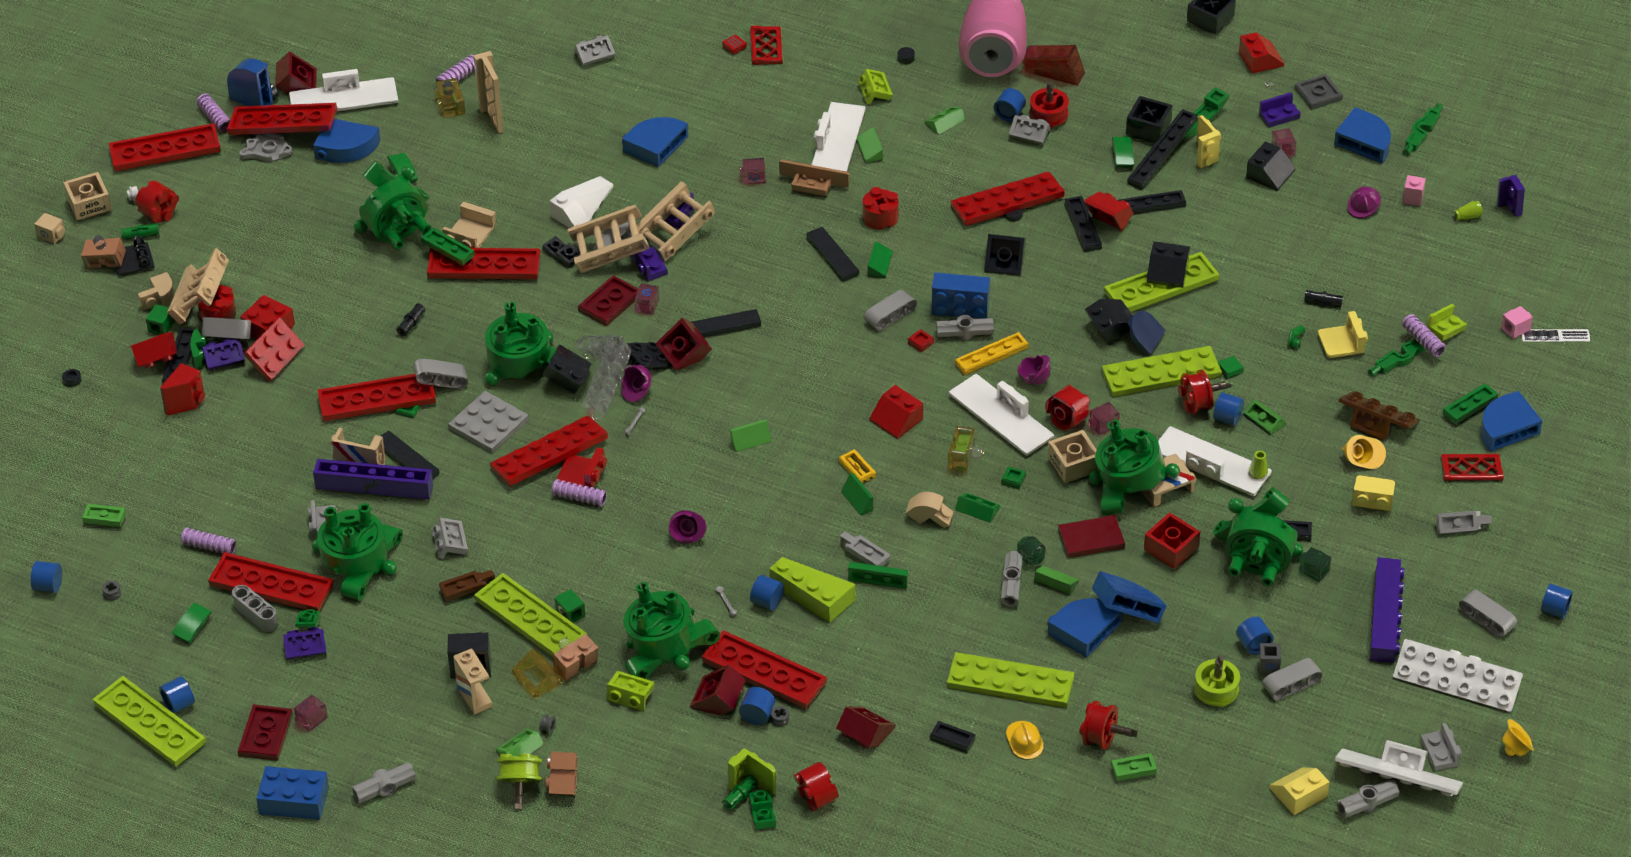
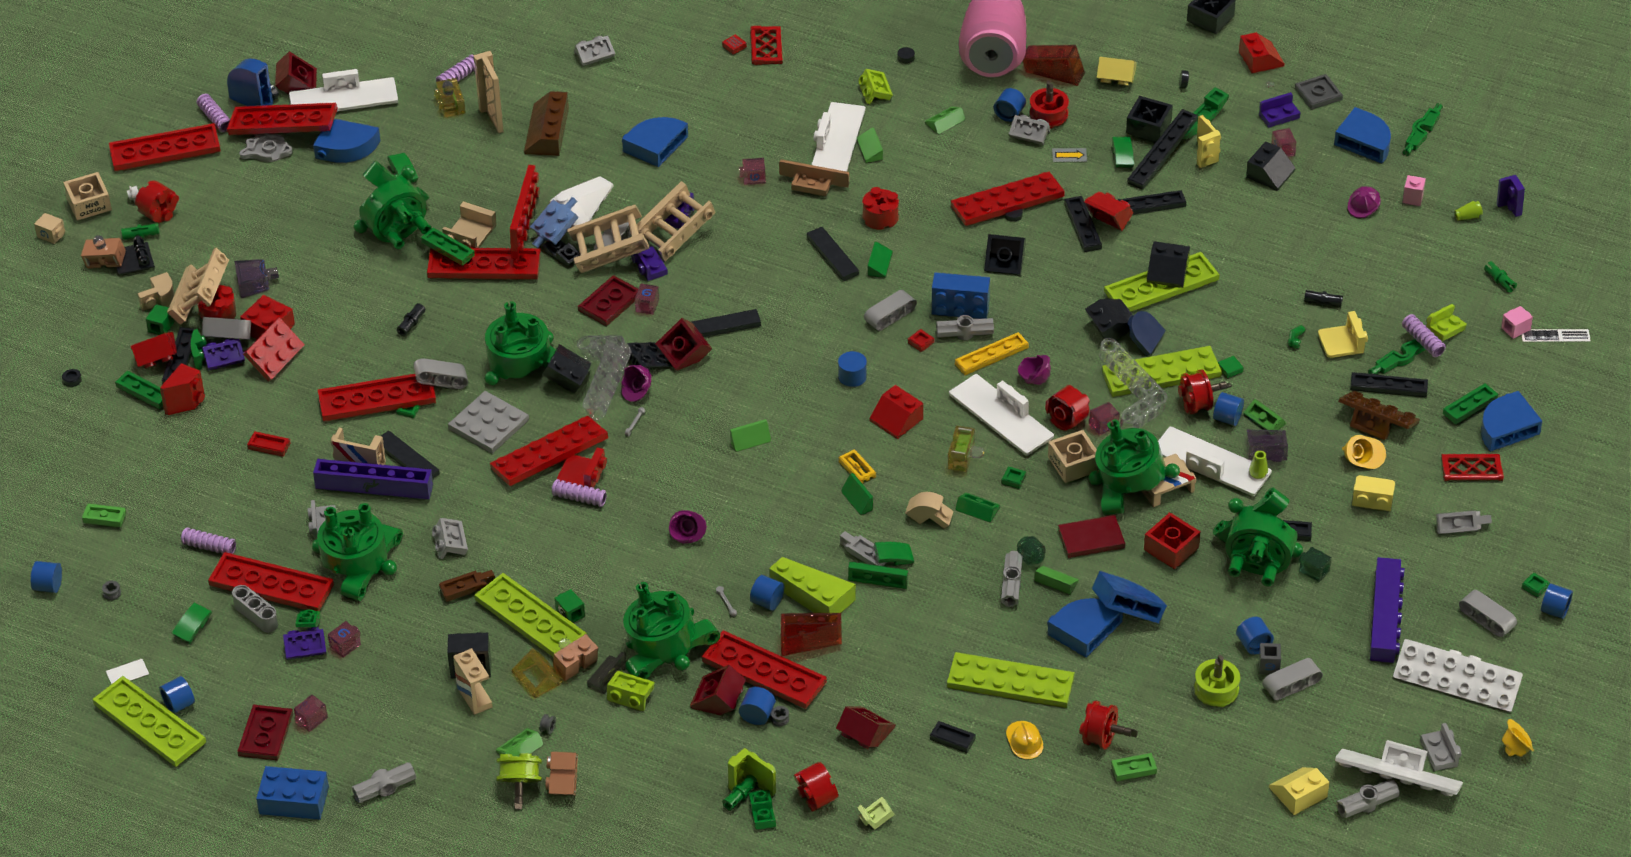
none -> white sticker [106,659,149,684]
none -> green plate [115,370,163,409]
none -> clear purple torso [234,259,279,298]
none -> red tile [247,431,291,457]
none -> clear pink brick [328,621,361,658]
none -> red plate [510,165,540,259]
none -> reddish brown slope [524,91,569,156]
none -> medium blue plate [530,197,579,248]
none -> clear smoke panel [587,652,626,694]
none -> clear red wedge [781,613,842,657]
none -> blue piece [838,351,867,387]
none -> yellowish green bracket [858,797,895,829]
none -> green slope [873,542,915,565]
none -> light grey sticker [1052,148,1087,162]
none -> light yellow slope [1097,57,1137,86]
none -> clear beam [1099,338,1167,430]
none -> black tile [1179,70,1189,88]
none -> plate [1246,429,1288,462]
none -> black tile [1350,372,1428,398]
none -> green pin [1484,261,1517,292]
none -> green tile [1521,572,1550,598]

